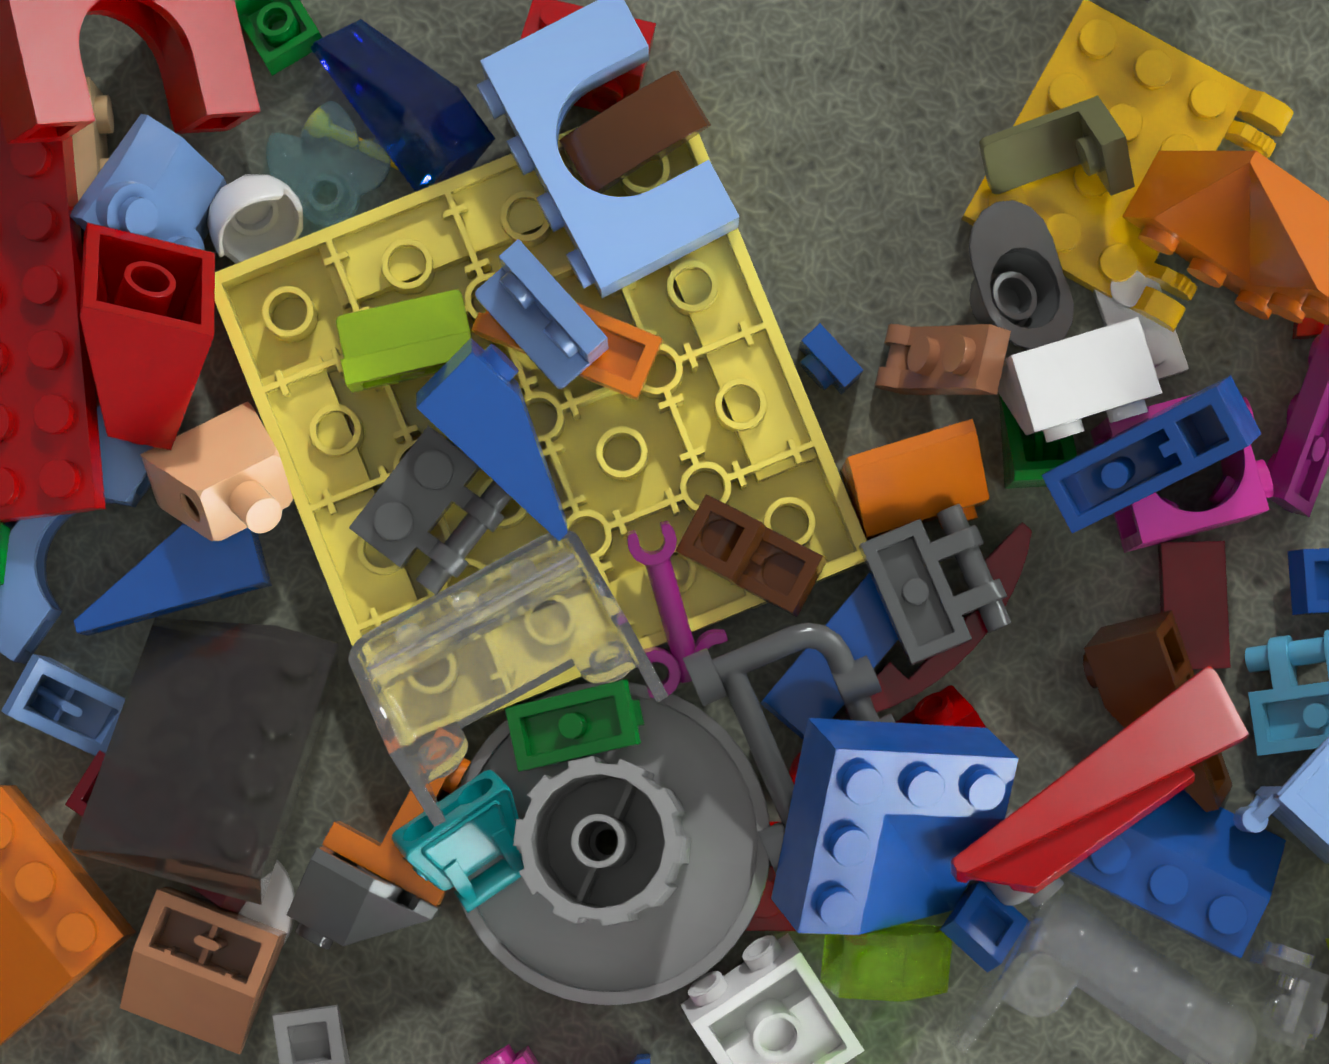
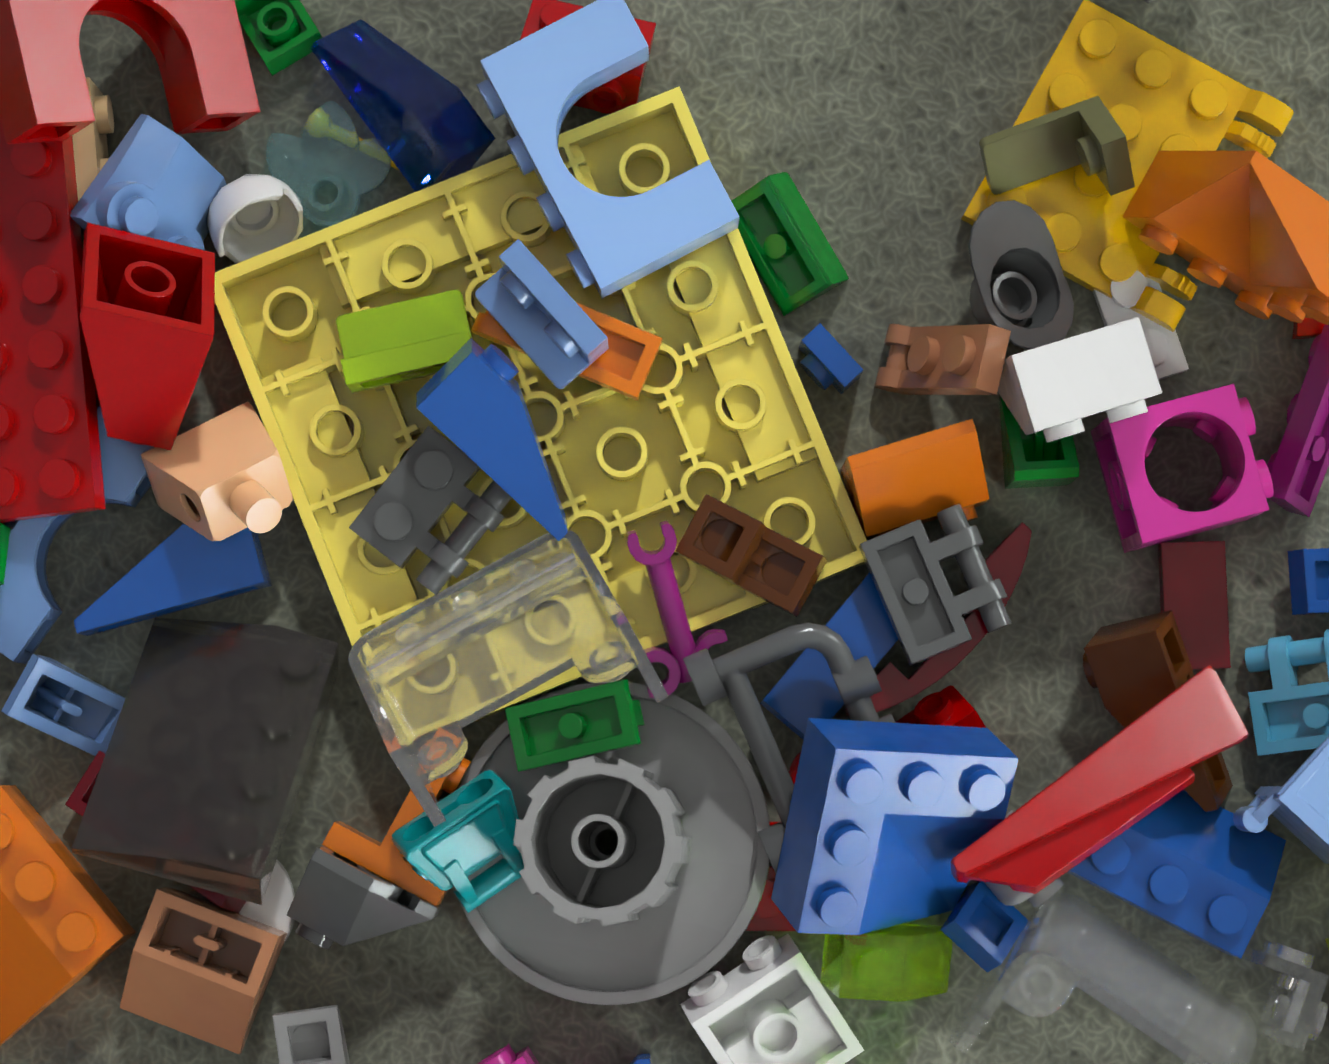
reddish brown slope [559,70,711,194] -> none
blue slope [1041,375,1262,534] -> none
none -> green slope [731,172,849,316]

